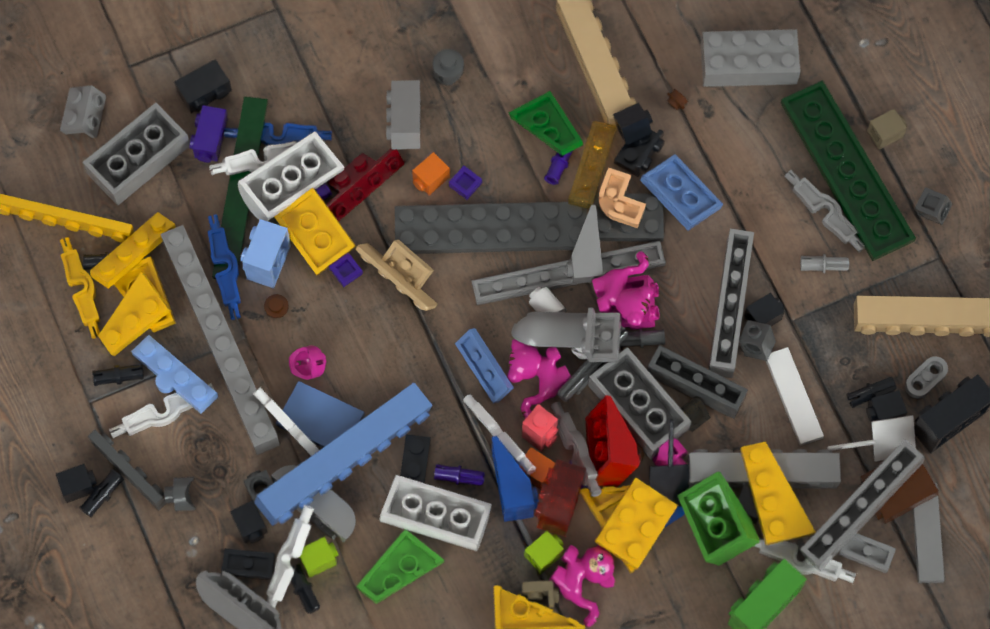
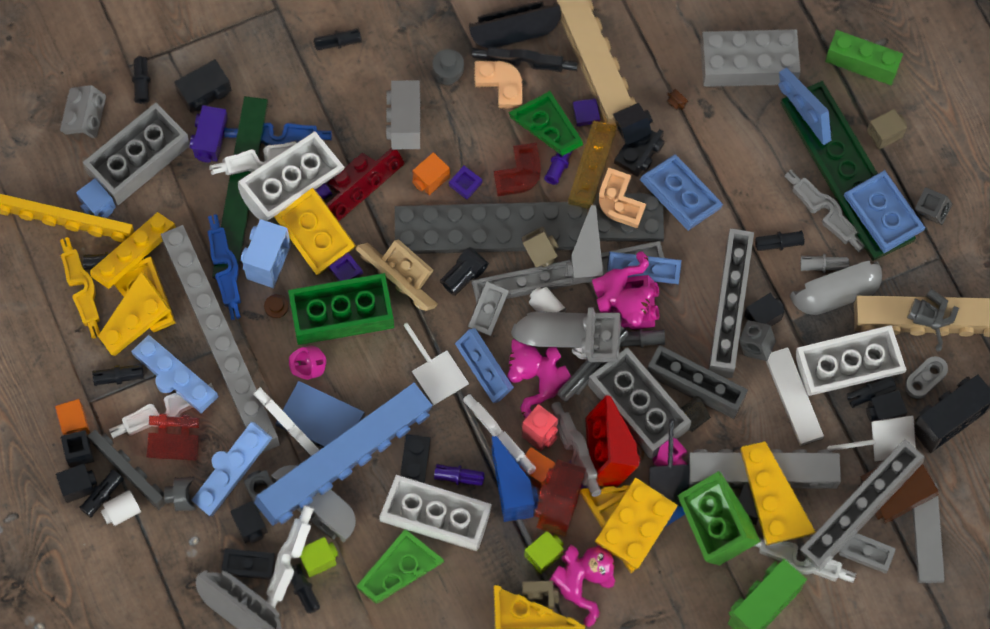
none -> orange brick [55,399,90,435]
none -> black brick [61,430,95,468]
none -> medium blue brick [76,178,116,218]
none -> white brick [101,490,141,526]
none -> black axle [132,56,151,104]
none -> clear red plate [147,413,200,461]
none -> light blue hinge [191,422,272,516]
none -> green brick [288,273,394,345]
none -> black axle [314,28,361,51]
none -> white piece [404,323,469,405]
none -> black piece [440,247,489,296]
none -> light grey plate [467,281,509,336]
none -> black brick [469,1,561,48]
none -> black piece [472,47,578,72]
none -> light nougat plate [475,61,522,108]
none -> clear red plate [493,142,541,197]
none -> dark tan brick [522,226,559,268]
none -> dark purple tile [572,98,600,126]
none -> medium blue tile [606,252,682,284]
none -> black axle [755,230,804,251]
none -> medium blue wing [778,67,831,145]
none -> light grey brick [790,261,882,315]
none -> white brick [796,325,906,396]
none -> bright green brick [825,30,903,86]
none -> medium blue tile [844,170,925,253]
none -> dark grey piece [907,289,959,352]

